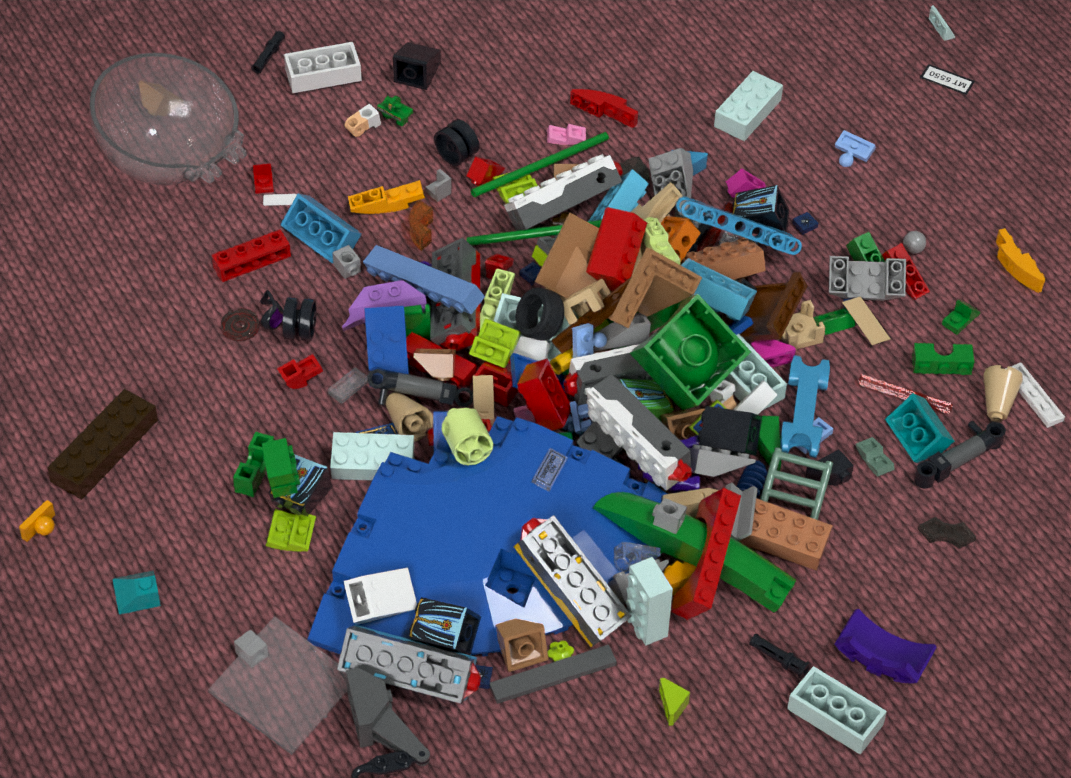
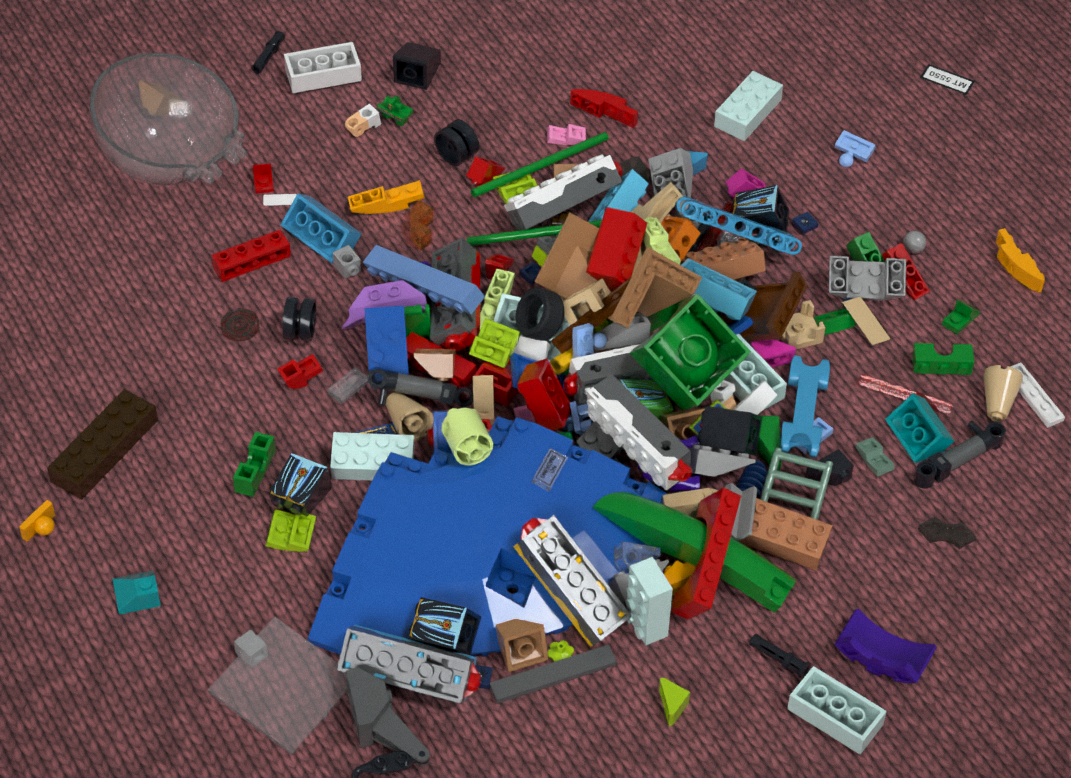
black piece [260,290,284,330] -> none
green piece [262,438,300,498] -> none
white slope [344,568,417,625] -> none
light grey panel [426,169,451,202] -> none
light grey brick [652,498,687,534] -> none
light aqua slope [929,5,955,41] -> none

